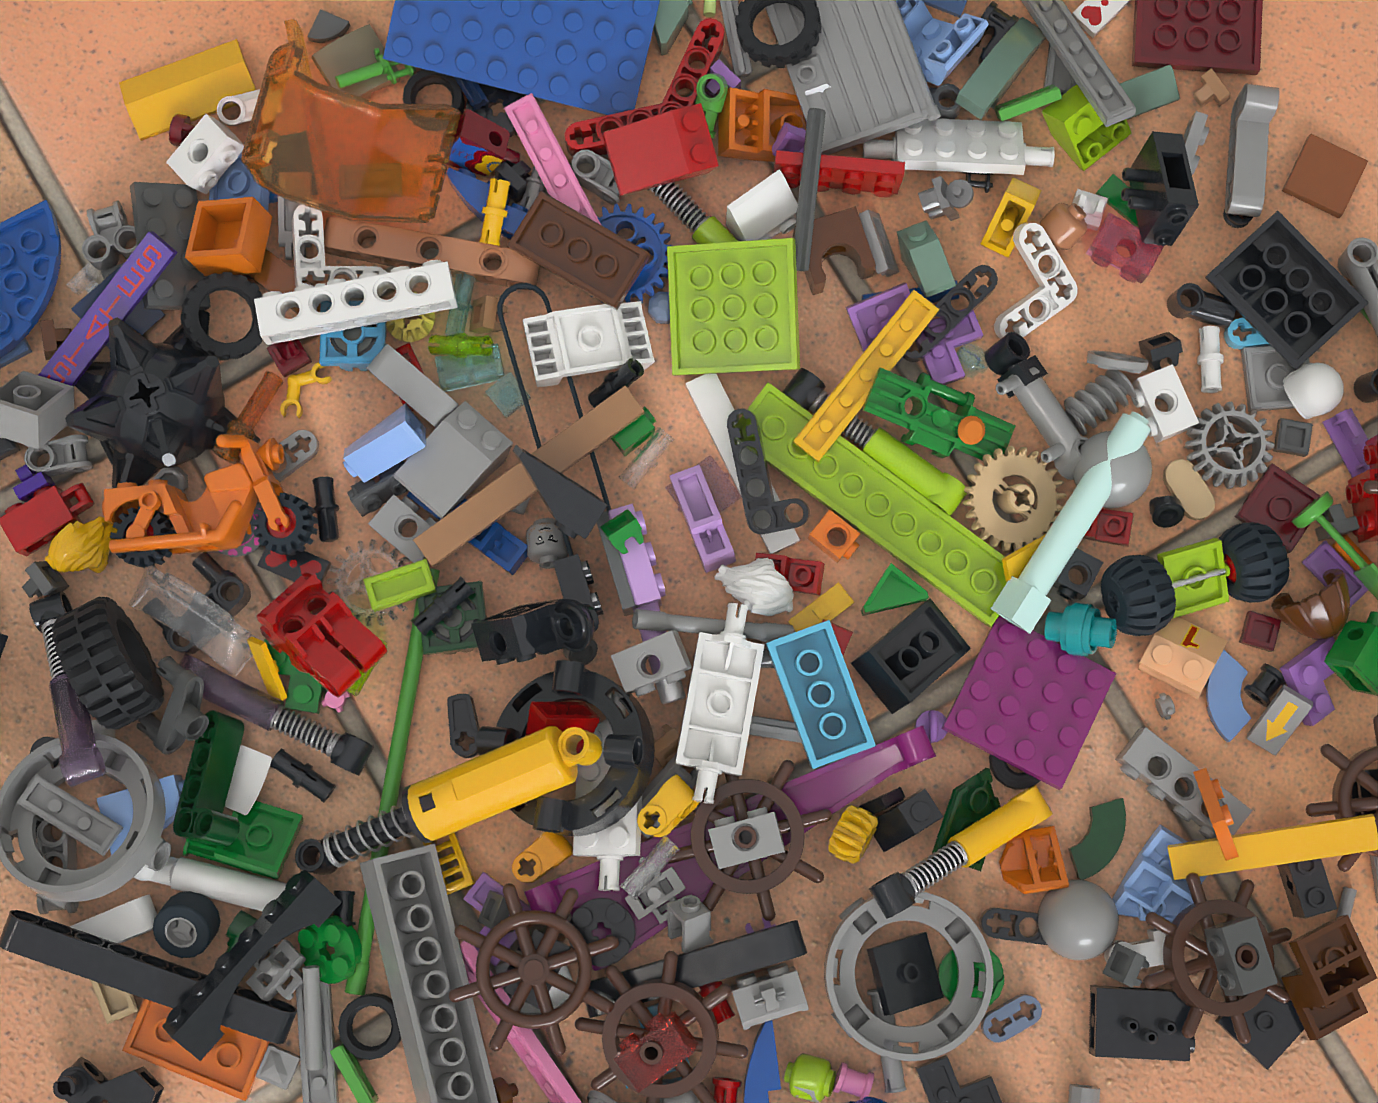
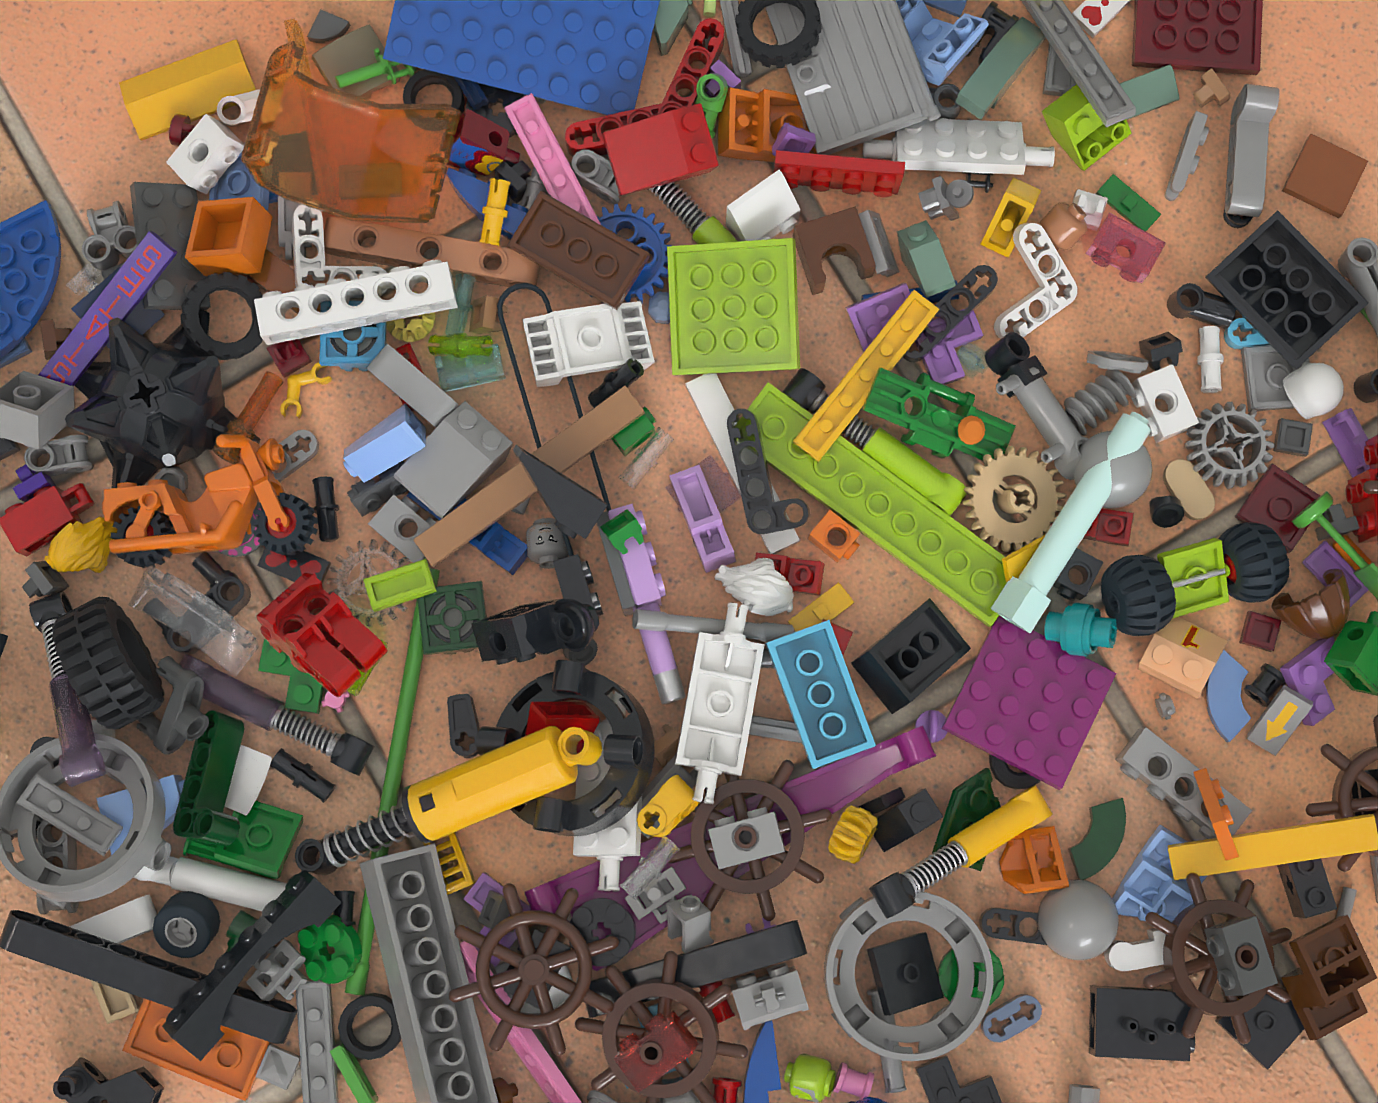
yellow piece [247,637,287,701] -> none
light grey piece [302,965,323,1070] -> none
black pin [411,577,475,636] -> none
clear light blue plate [485,372,531,418] -> none
light orange piece [512,832,573,883] -> none
light grey brick [611,630,692,697] -> none
dark grey axle [794,108,826,272] -> none
green slope [861,563,929,616] -> none
bright green tile [994,85,1062,121] -> none
dark grey tile [1103,943,1150,988] -> none
black piece [1121,131,1199,246] -> none

